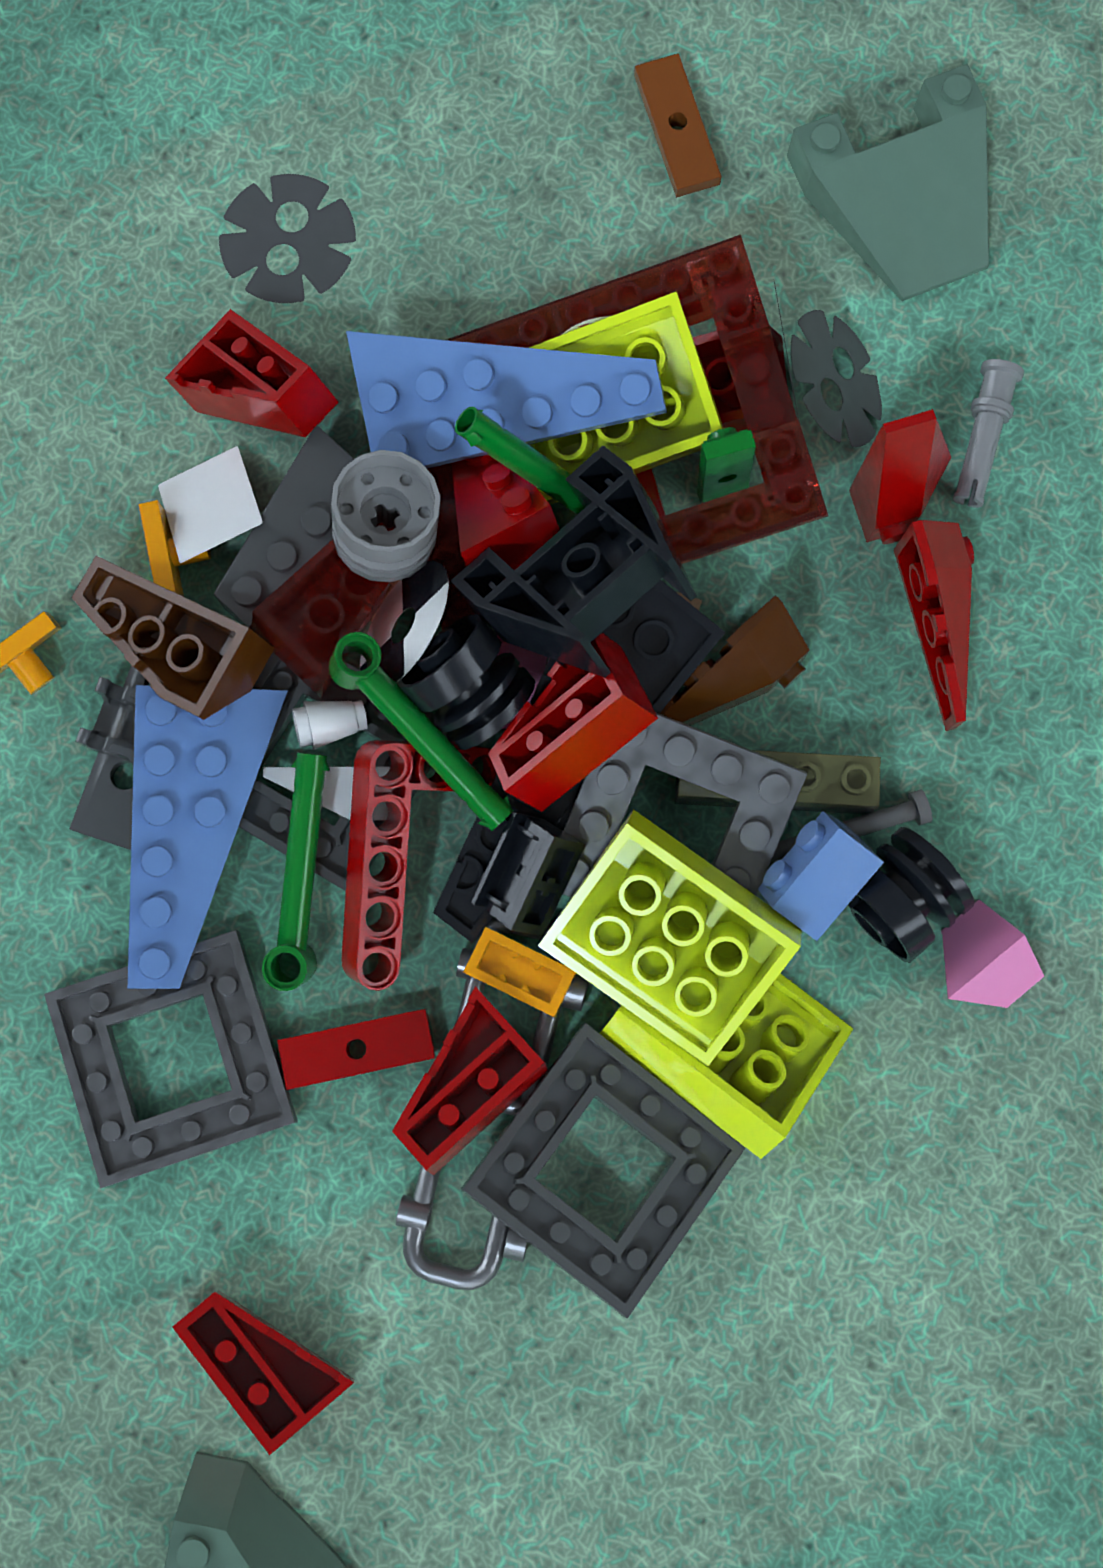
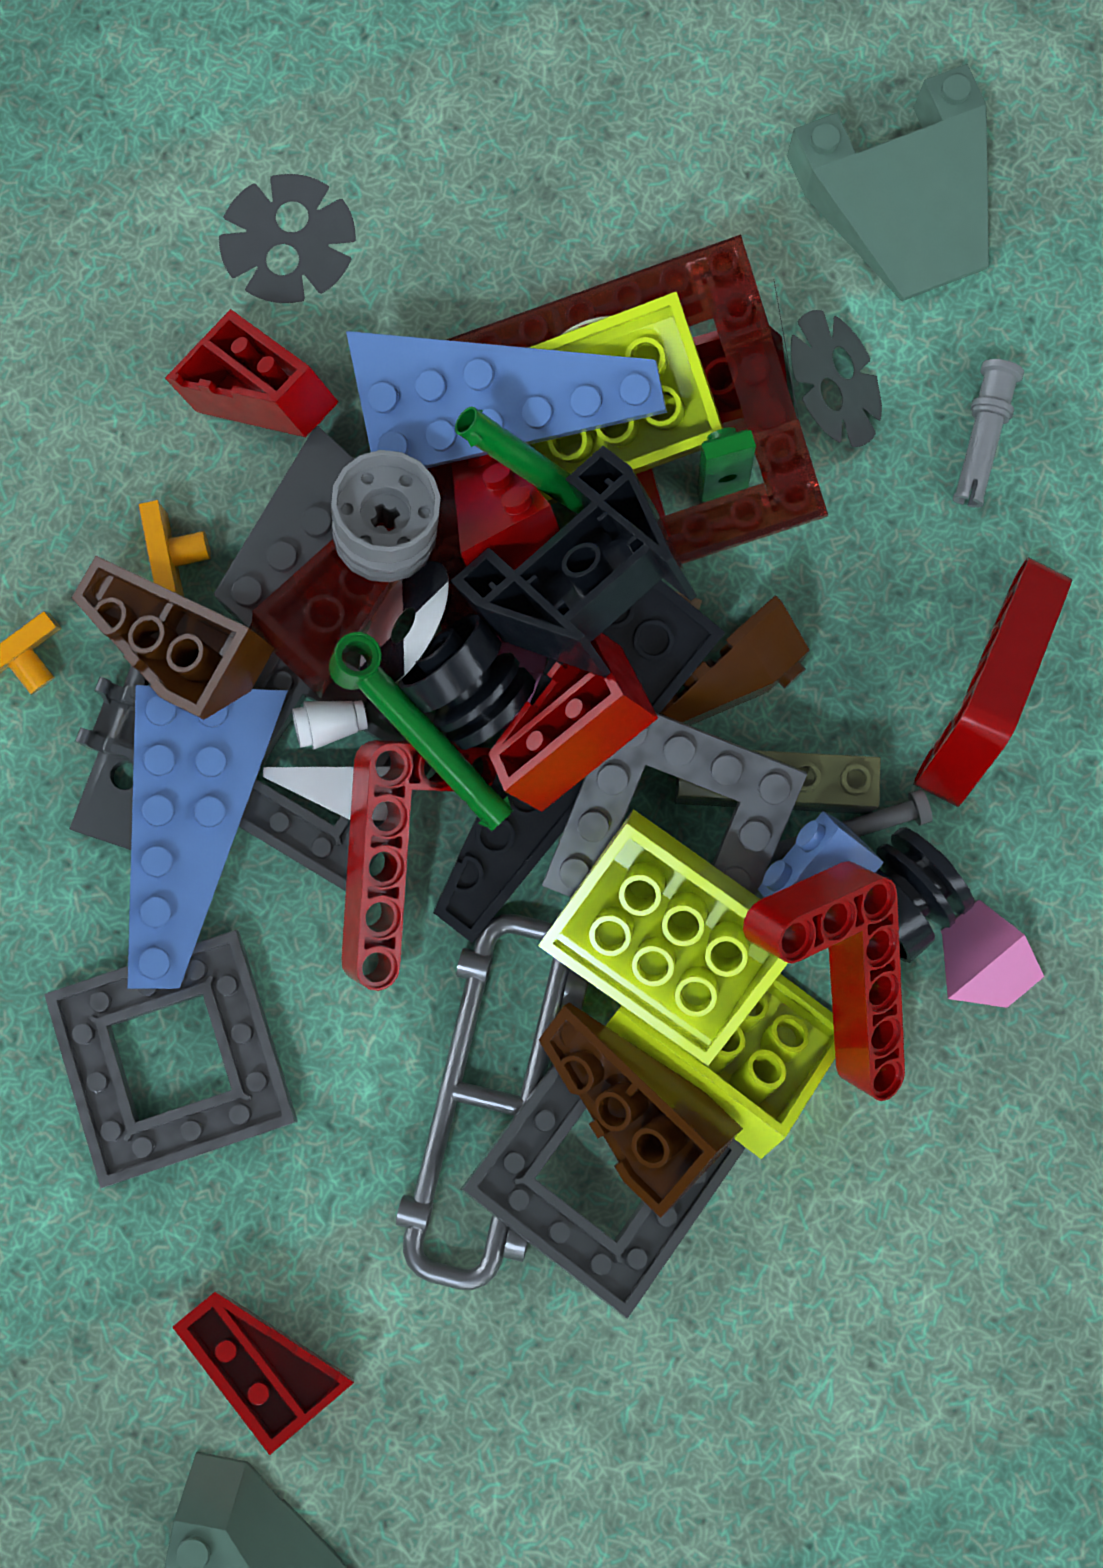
white sticker [158,446,263,563] -> none
green piece [262,753,330,991] -> none
red tile [277,1009,436,1090] -> none
red wedge [392,986,548,1175] -> none
light orange tile [463,927,577,1018] -> none
black hinge [471,811,586,936] -> none
dark orange tile [634,53,722,198] -> none
red wedge [849,409,951,544] -> none
red wedge [894,520,974,731] -> none
none -> reddish brown wedge [539,1002,743,1218]
none -> red beam [743,861,905,1101]
none -> red beam [913,557,1072,807]

